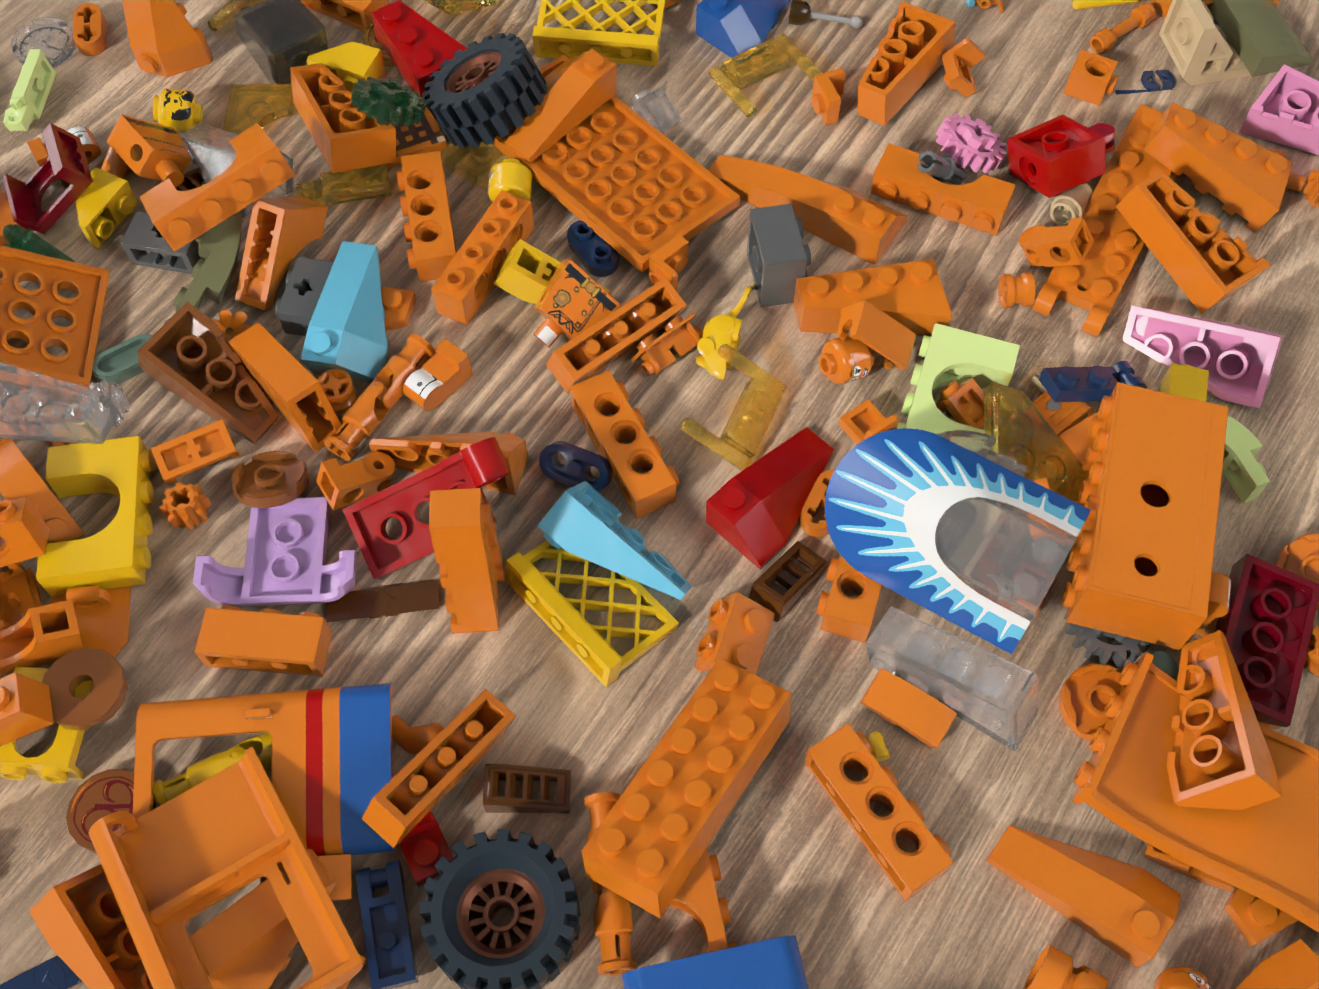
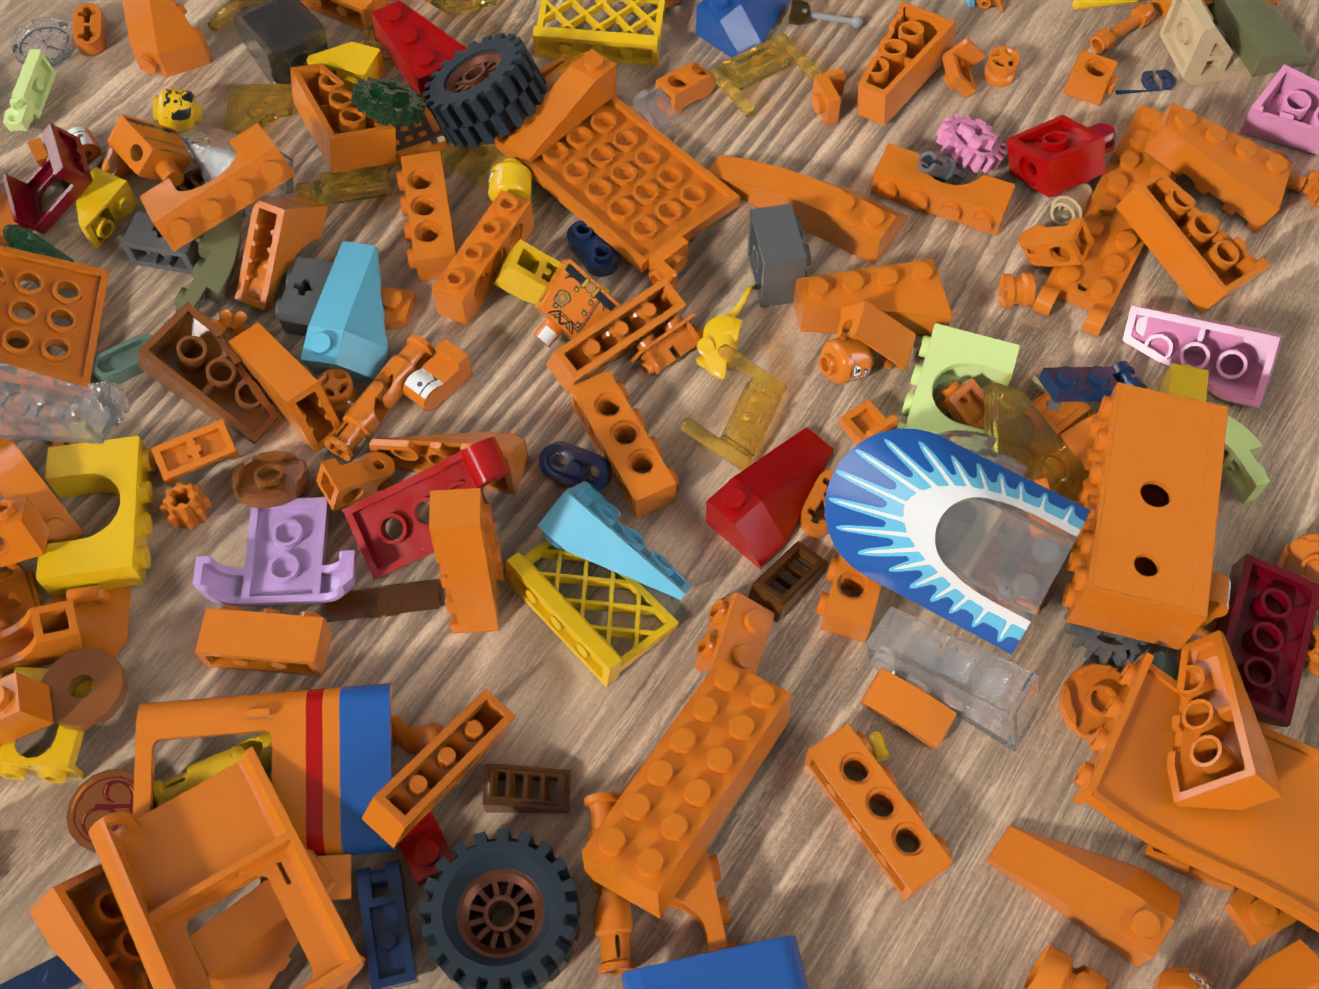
none -> orange leg [654,62,716,121]
none -> orange wheel [984,46,1020,87]

